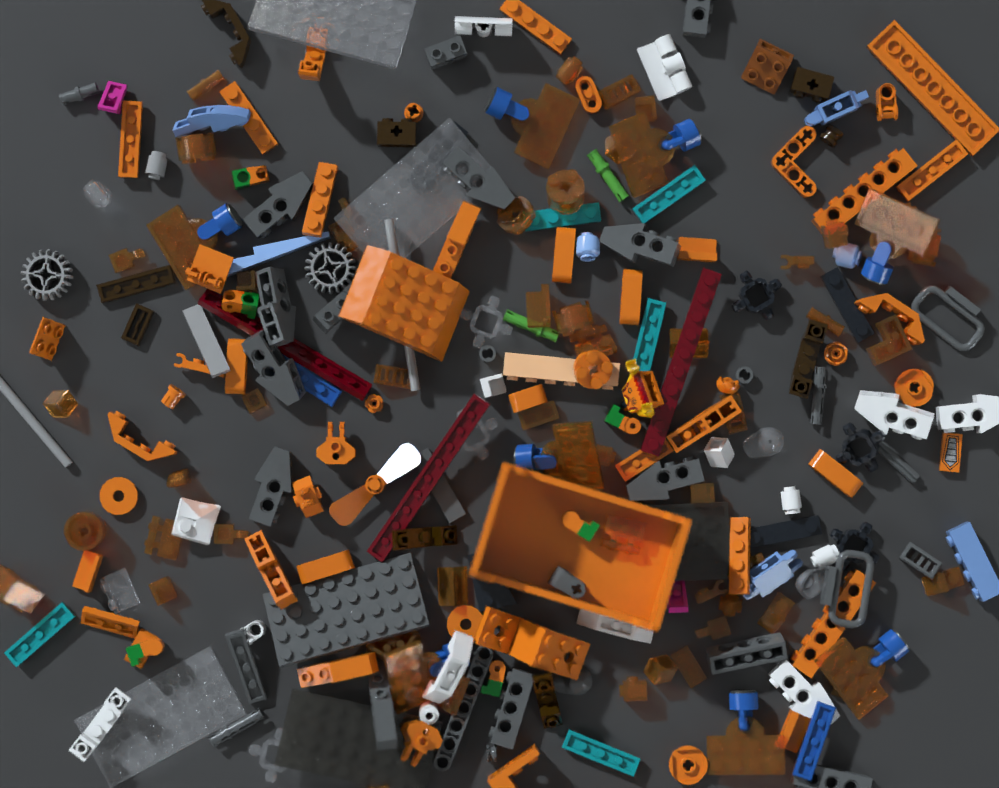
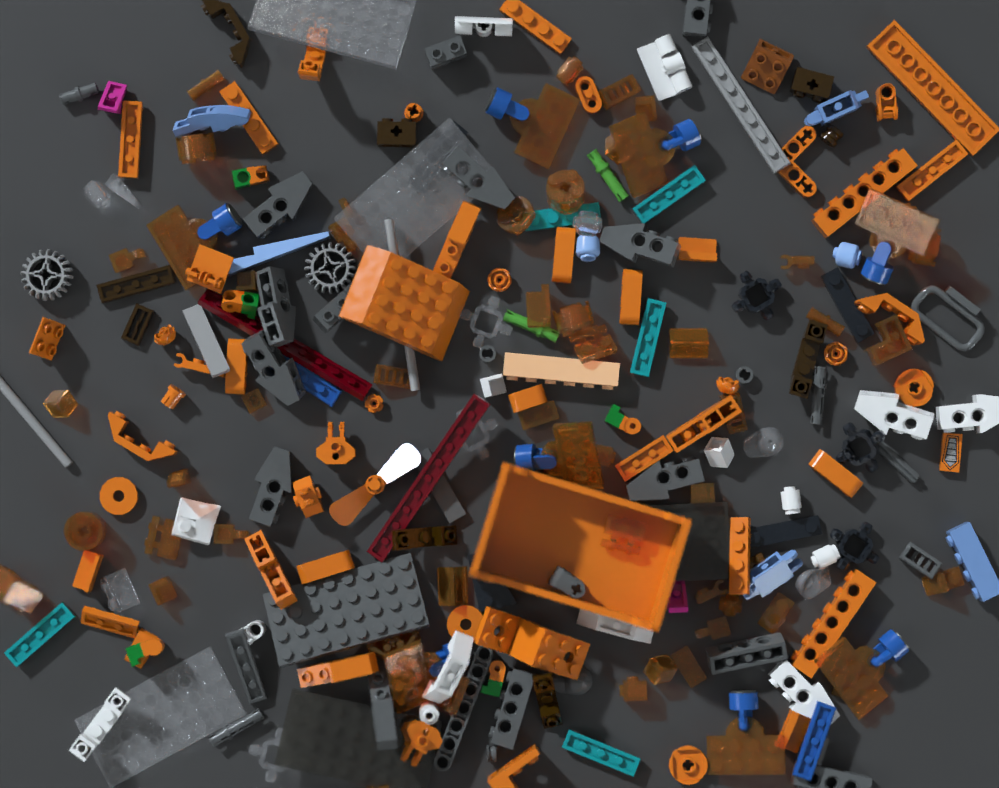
light grey brick [145,151,168,180] -> none
orange plate [302,162,338,238] -> none
leg [562,511,600,542] -> none
orange plate [573,350,613,389] -> none
torso [620,359,664,418] -> none
dark red plate [640,268,722,456] -> none
dark grey bar [820,550,874,628] -> none
clear orange brick [821,219,849,249] -> none
none -> clear slope [105,173,141,209]
none -> orange plate [154,324,176,346]
none -> orange plate [487,268,512,292]
none -> clear head [573,211,602,237]
none -> light grey tile [691,36,790,174]

